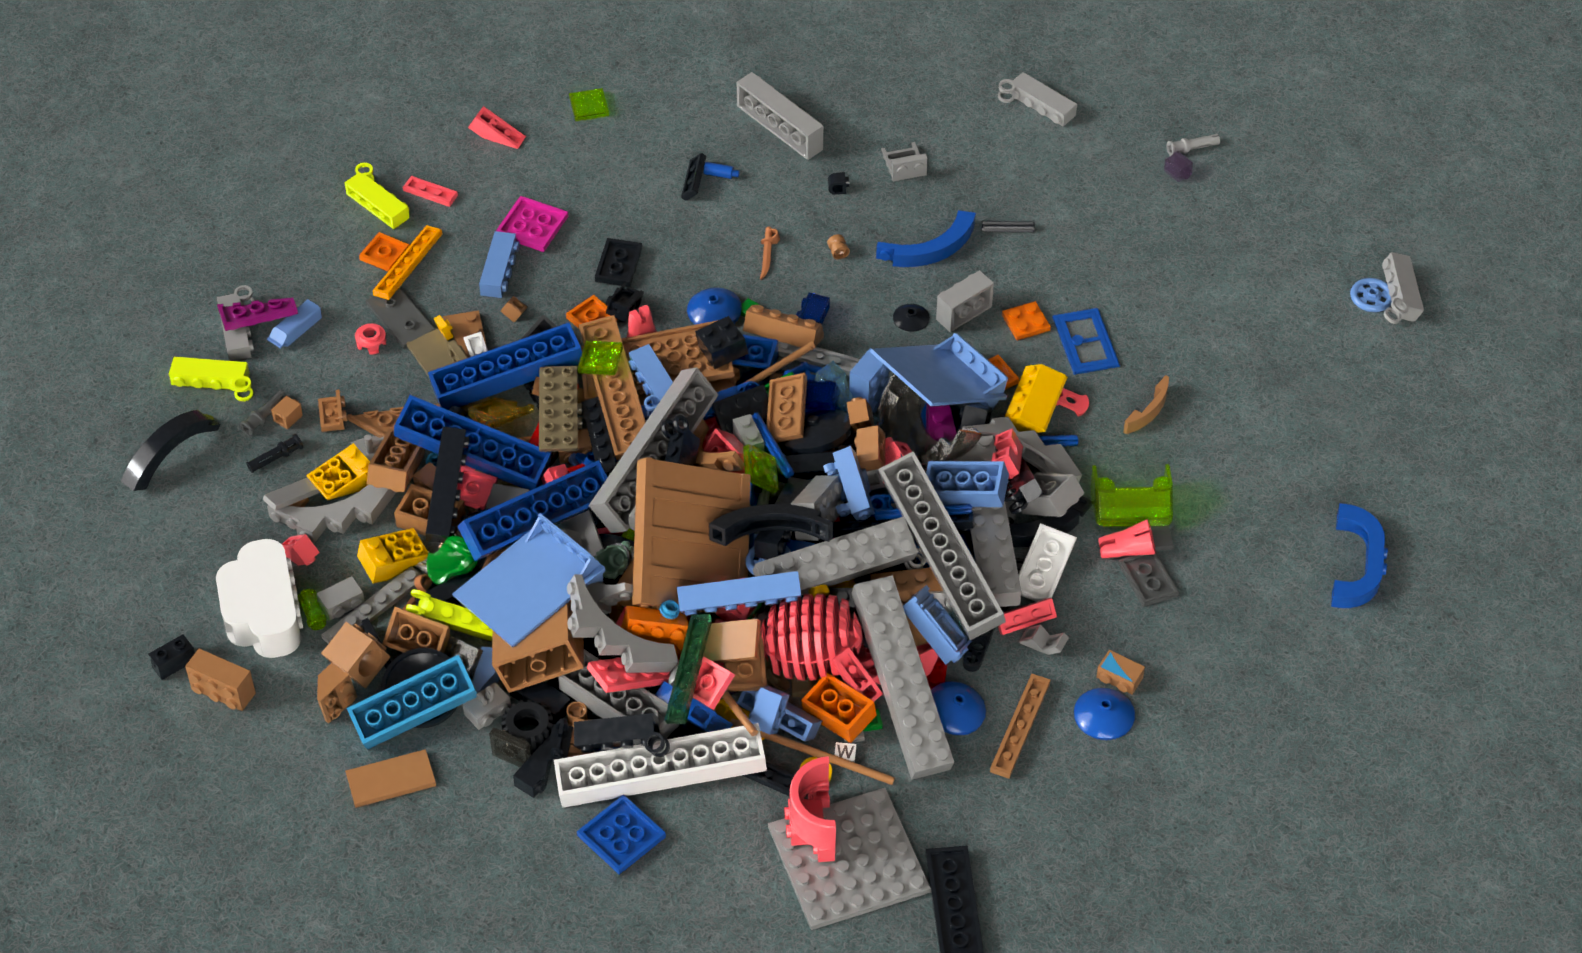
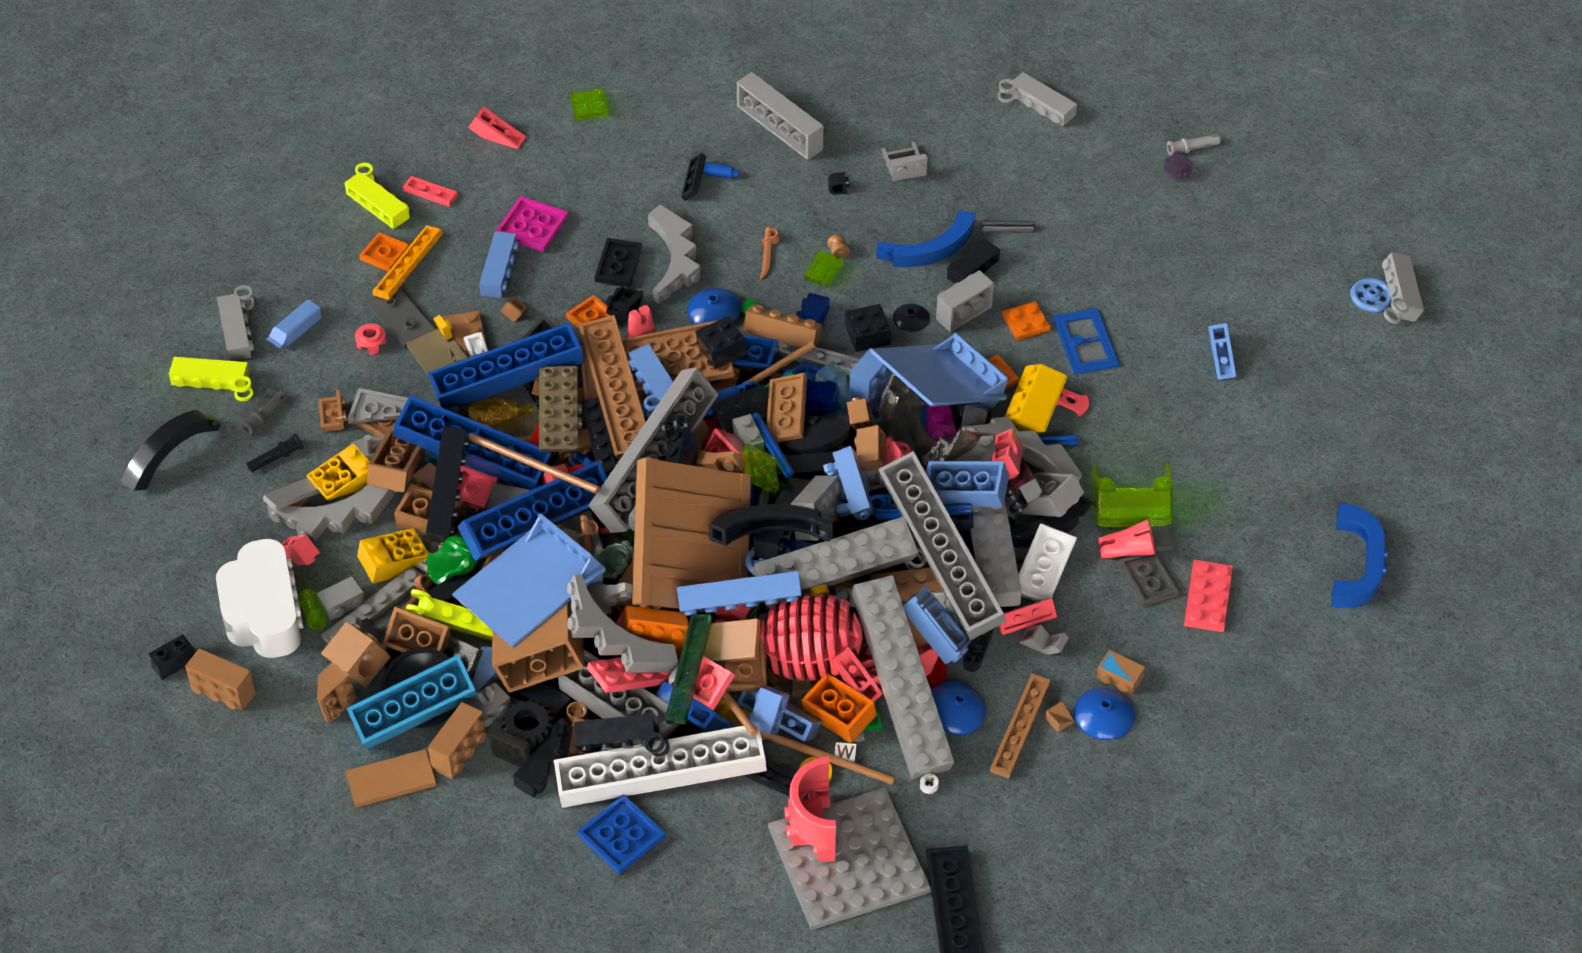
magenta wing [217,298,298,331] -> none
medium nougat brick [271,396,303,429] -> none
clear neon green plate [577,341,623,375] -> none
dark azure plate [659,600,680,619] -> none
medium nougat slope [1123,375,1169,434] -> none
none -> light grey wing [347,388,408,424]
none -> medium nougat brick [428,702,486,779]
none -> medium nougat piece [469,433,600,494]
none -> nougat sword [579,515,599,555]
none -> light grey arch [648,205,701,304]
none -> clear neon green plate [804,251,843,288]
none -> black brick [845,304,891,352]
none -> white bush [920,773,939,794]
none -> black brick [947,239,1000,284]
none -> medium nougat slope [1045,701,1074,733]
none -> coral plate [1184,560,1233,632]
none -> medium blue slope [1208,323,1236,380]

